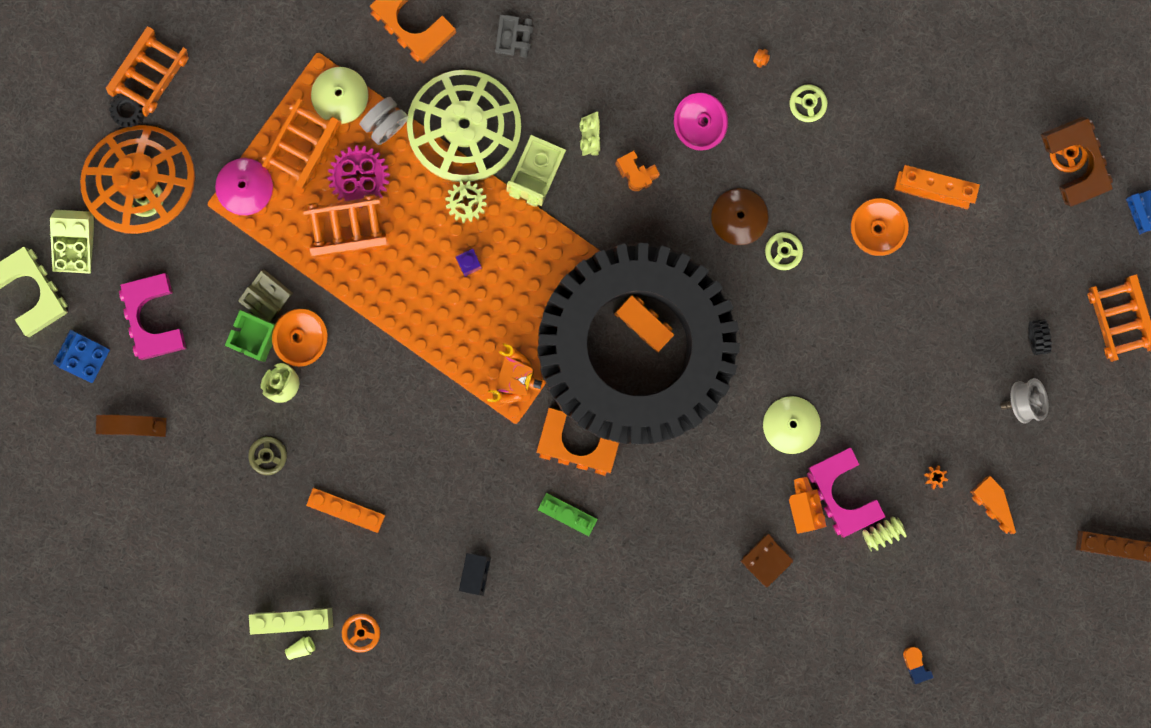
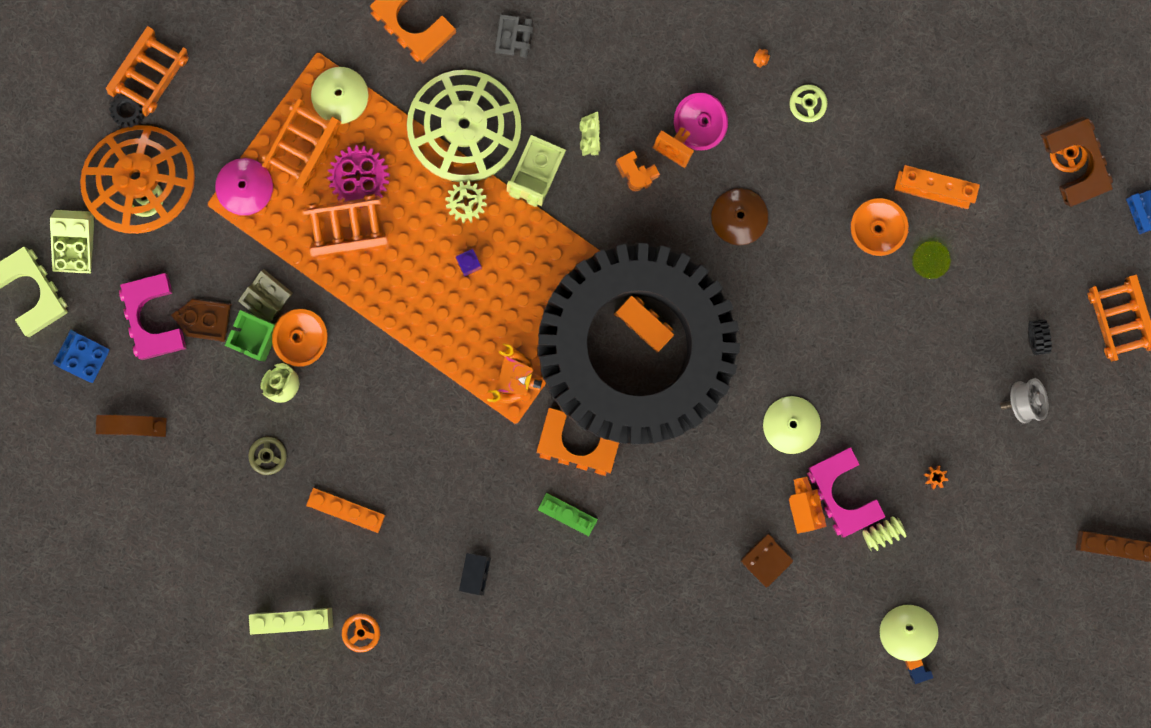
yellowish green cone [285,637,315,660] -> none
light grey wheel [360,97,409,145] -> none
yellowish green piece [765,232,803,270] -> none
orange slope [971,476,1016,534] -> none
none -> reddish brown tile [171,299,231,342]
none -> orange tile [653,128,694,168]
none -> yellowish green dish [880,605,938,661]
none -> clear neon green tile [912,241,951,279]

